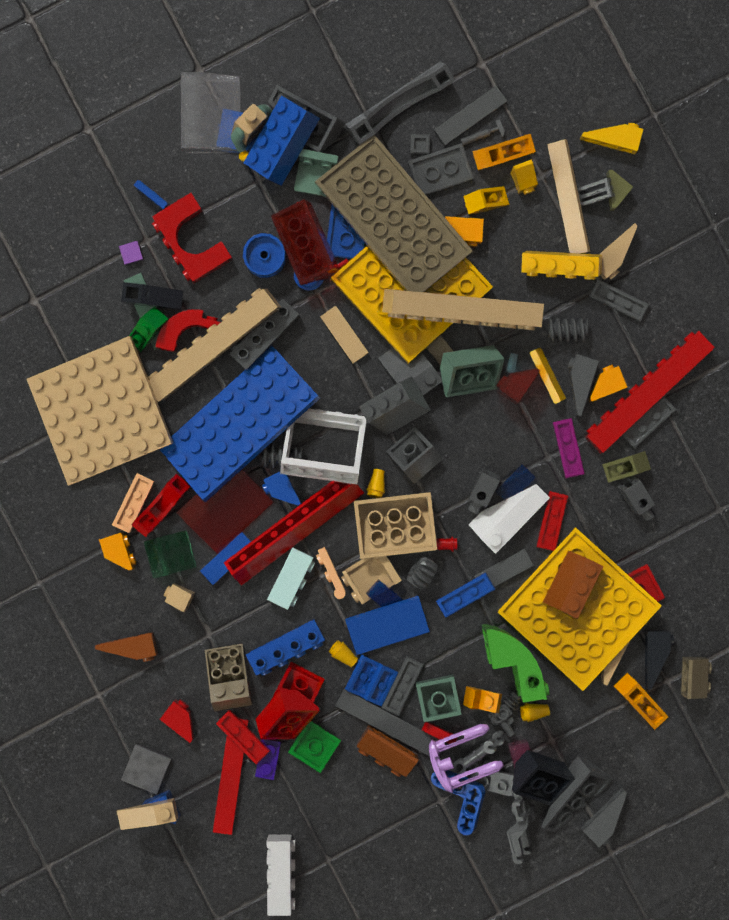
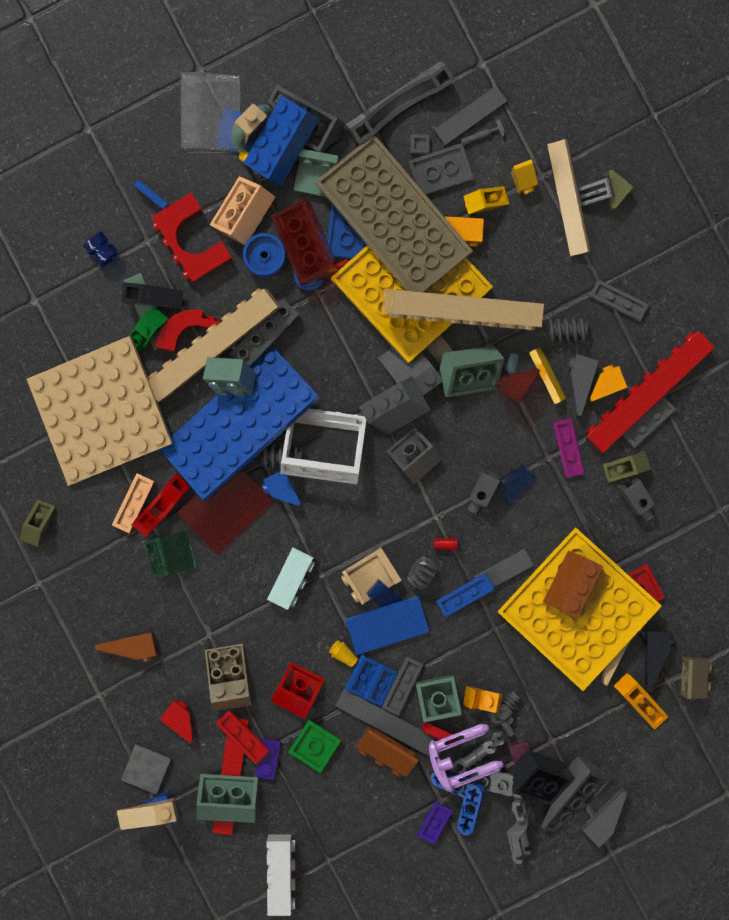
light orange slope [99,532,136,570] -> none
medium lavender tile [119,241,143,265] -> none
tan slope [164,583,195,612] -> none
blue tile [200,532,251,585] -> none
red brick [224,481,364,586] -> none
blue brick [246,619,325,676] -> none
red slope [256,688,320,739] -> none
light nougat plate [316,547,346,599] -> none
tan tile [320,306,369,364] -> none
tan slope [354,492,437,559] -> none
yellow cone [366,469,385,498] -> none
white wedge [469,484,550,554] -> none
light orange slope [472,134,536,170] -> none
bright green slope [482,624,550,703] -> none
yellow cone [520,703,550,722] -> none
yellow brick [521,251,602,280] -> none
red tile [536,491,568,551] -> none
yellow slope [580,123,643,155] -> none
tan slope [599,224,637,280] -> none
none -> olive slope [20,499,55,547]
none -> clear blue wheel [83,231,119,268]
none -> sand green slope [196,774,258,823]
none -> sand green brick [203,357,256,397]
none -> light nougat slope [210,176,275,245]
none -> dark purple plate [417,801,453,845]

